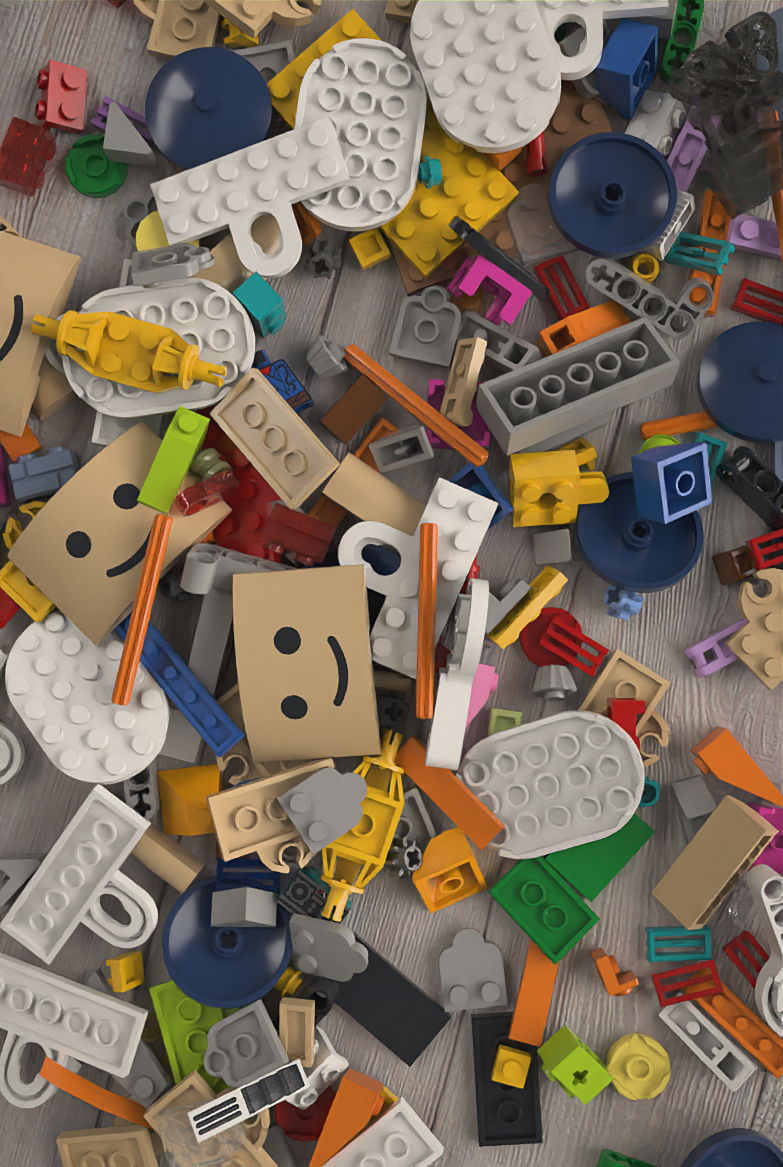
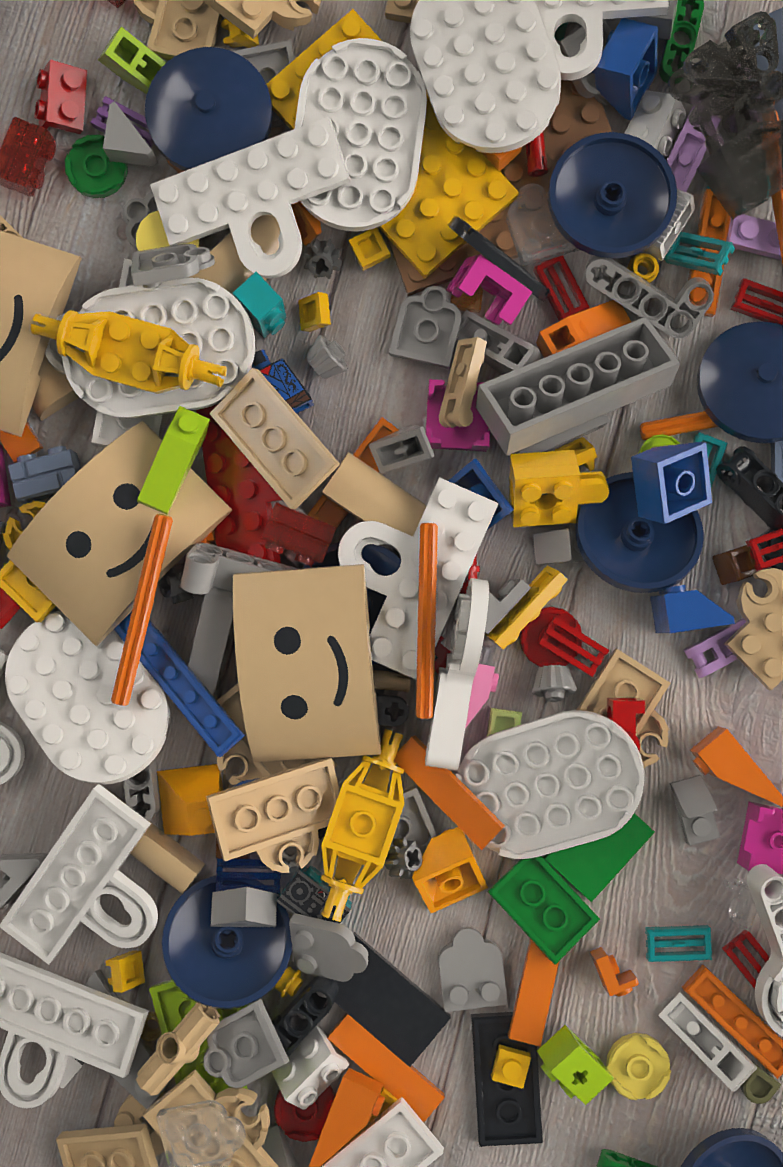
orange sticker [40,1056,153,1129] -> none
white sticker [158,708,201,763] -> none
clear red piece [174,469,241,517] -> none
sticker [188,1059,310,1143] -> none
olive wheel [191,448,232,489] -> none
light grey plate [277,768,367,855] -> none
tan tile [279,997,315,1068] -> none
reddish brown hinge [318,374,388,445] -> none
orange axle [343,344,489,467] -> none
teal plate [418,156,442,189] -> none
medium blue gear [603,586,644,621] -> none
teal plate [638,776,660,808] -> none
tan brick [651,795,778,930] -> none
red tile [651,959,724,1007] -> none
none -> lime slope [98,27,166,94]
none -> tan piece [136,1003,220,1095]
none -> yellow plate [298,292,331,332]
none -> orange tile [327,1013,445,1122]
none -> blue slope [650,585,735,634]
none -> olive tile [740,1061,781,1104]

